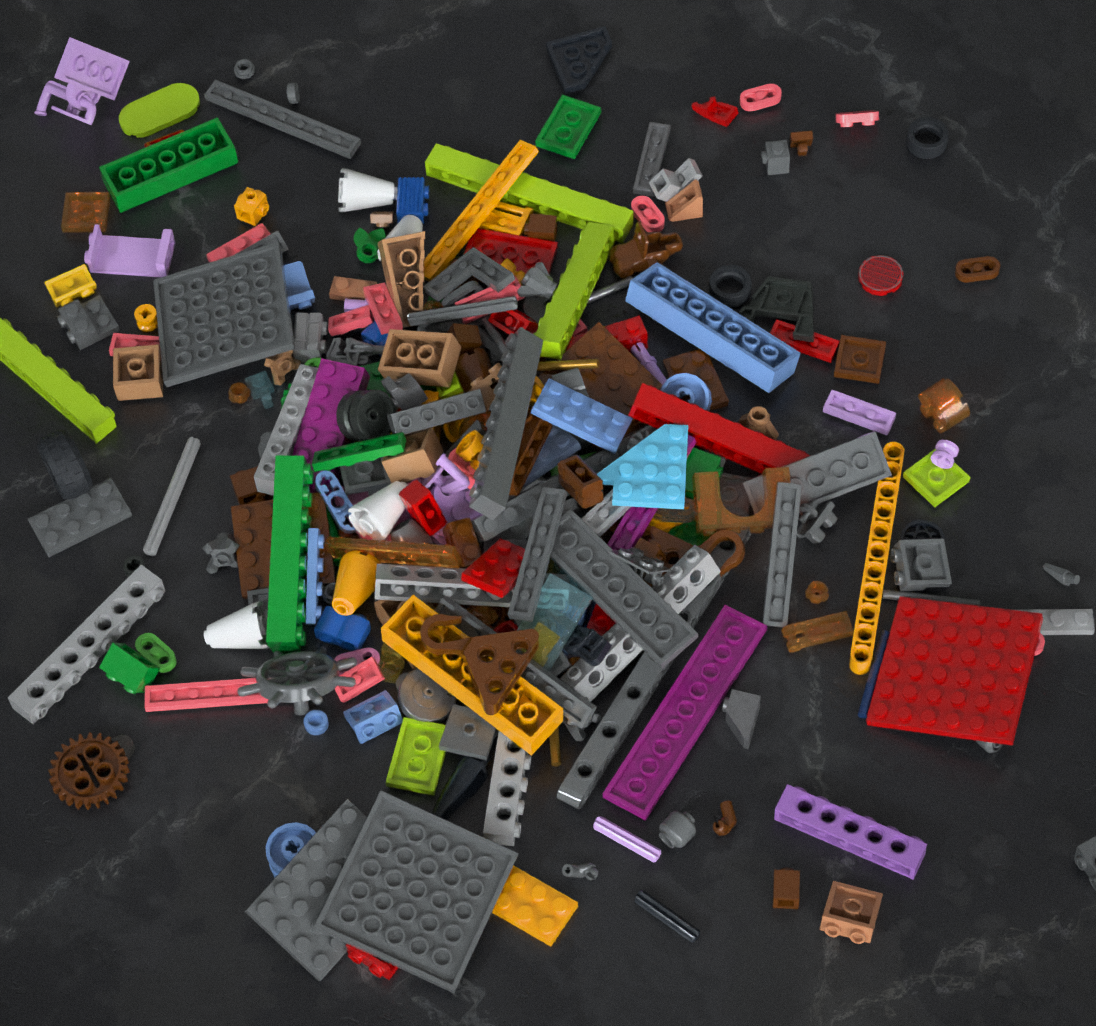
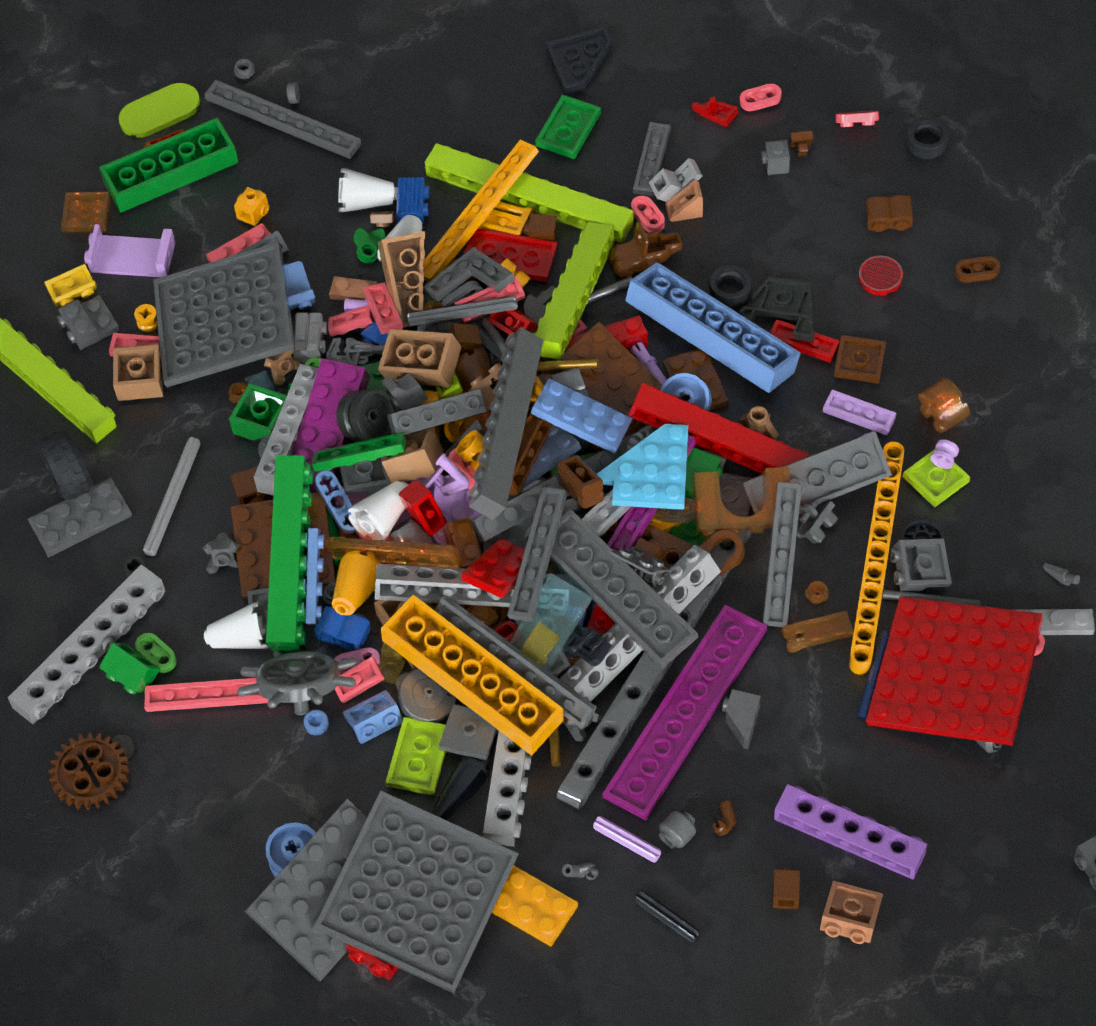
lavender plate [34,37,130,125] -> none
reddish brown piece [420,614,539,715] -> none
dark grey rock [517,262,557,299] -> none
none -> green slope [229,383,287,441]
none -> reddish brown brick [866,195,913,232]

